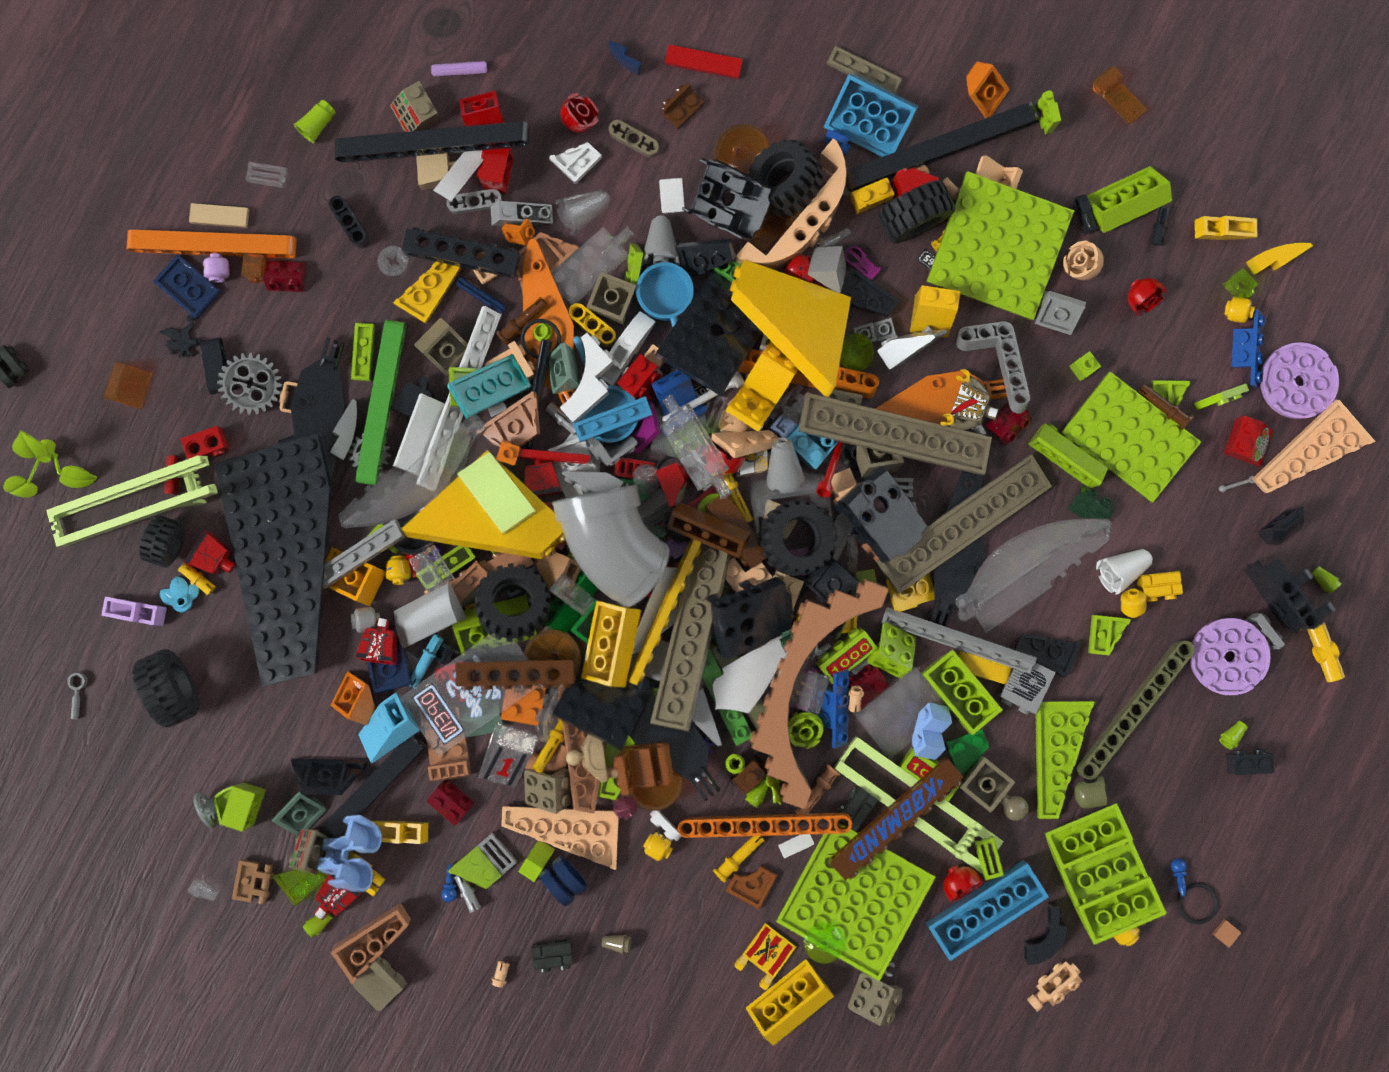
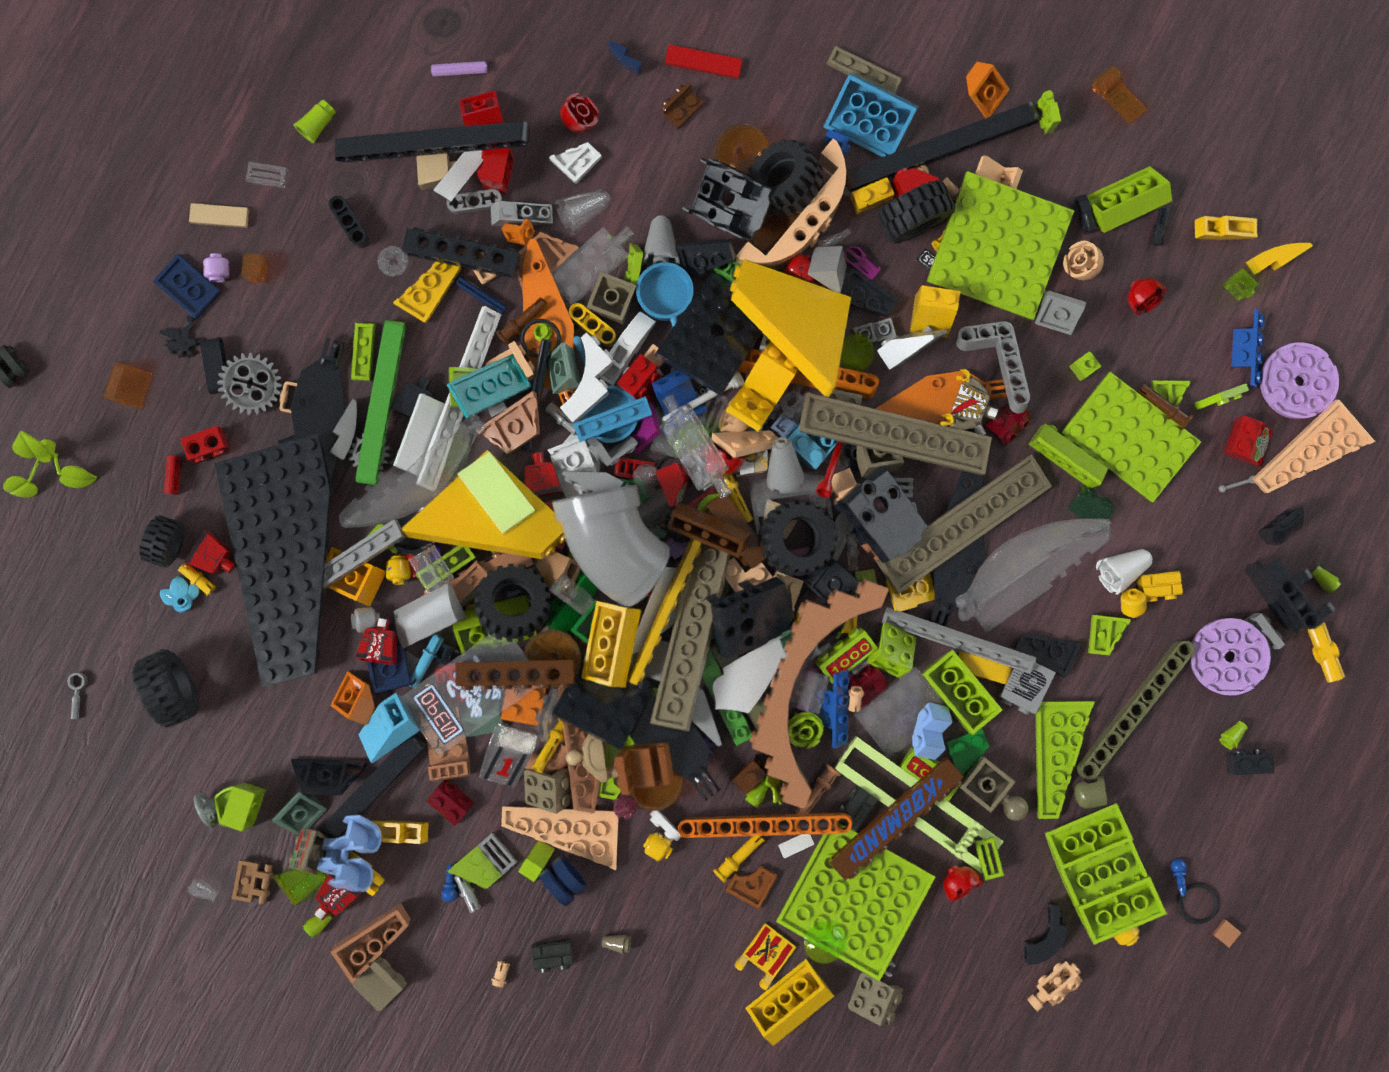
yellowish green piece [46,455,218,547] -> none
lavender slope [102,597,167,626] -> none
orange beam [126,230,297,258] -> none
dark red bracket [263,261,307,292] -> none
dark tan slope [390,81,441,132] -> none
dark tan slope [414,318,468,376] -> none
orange bracket [496,440,520,465] -> none
red tile [517,449,590,465] -> none
dark tan beam [609,120,659,158] -> none
white sticker [659,178,684,213] -> none
lime cone [726,754,745,774] -> none
dark azure brick [925,860,1049,961] -> none
yellow head [1224,297,1255,323] -> none

